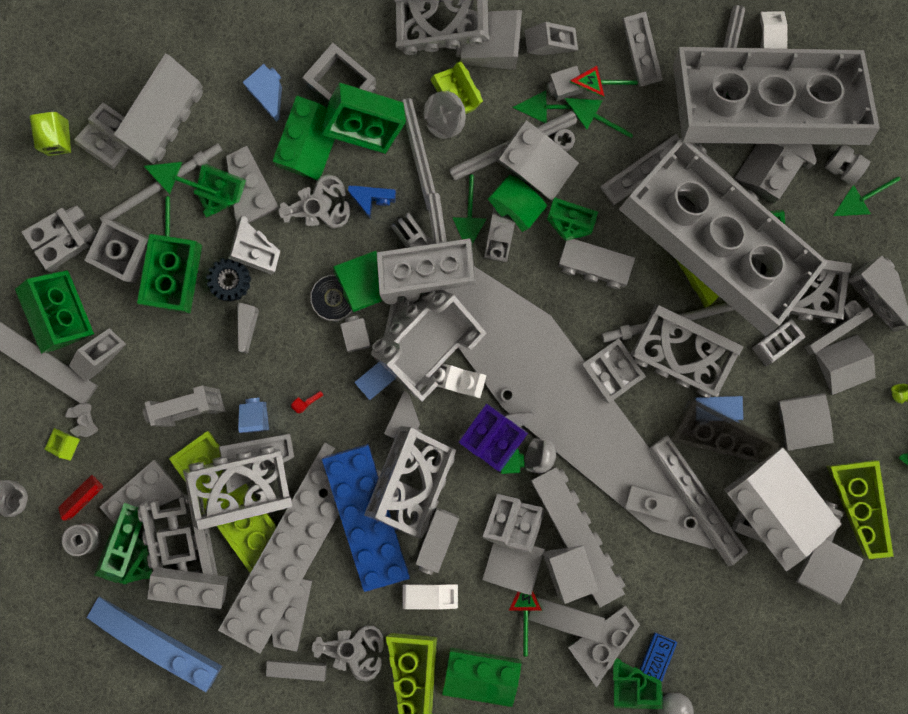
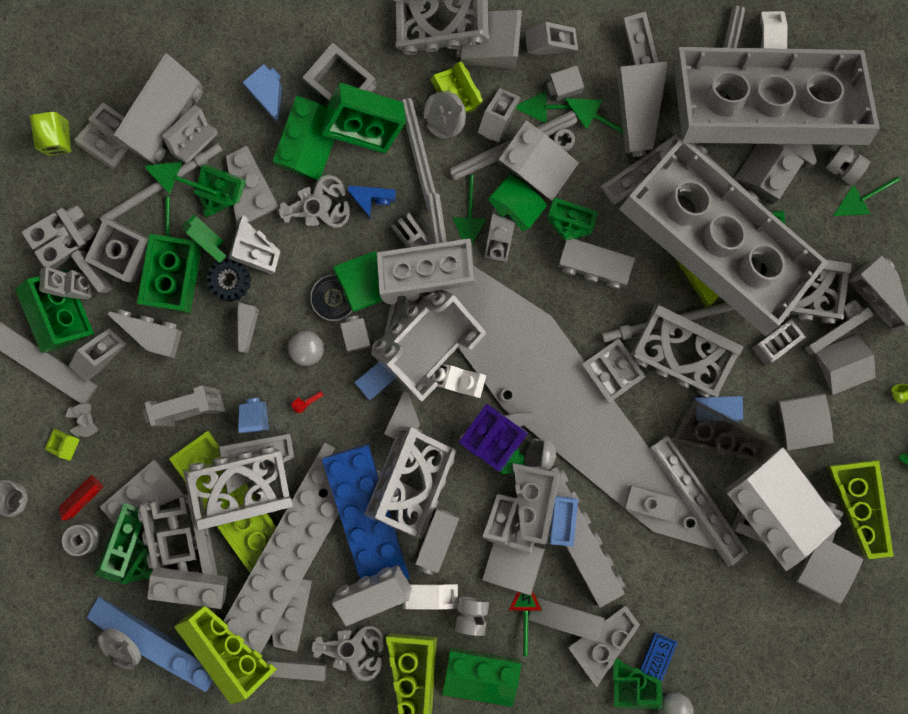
light grey slope [543,545,599,604] -> none
piece [569,66,638,98] -> none
none -> light grey slope [39,267,92,299]
none -> light grey tile [71,250,113,293]
none -> light grey tile [98,628,141,669]
none -> light grey slope [108,309,182,358]
none -> light grey bracket [162,105,218,163]
none -> lime wedge [174,606,277,704]
none -> green slope [182,215,226,263]
none -> light grey hair [288,330,324,366]
none -> light grey brick [332,565,412,626]
none -> light grey wheel [455,597,489,636]
none -> light grey slope [478,88,521,142]
none -> light grey wing [513,463,561,544]
none -> medium blue tile [549,496,578,547]
none -> light grey slope [616,61,668,157]

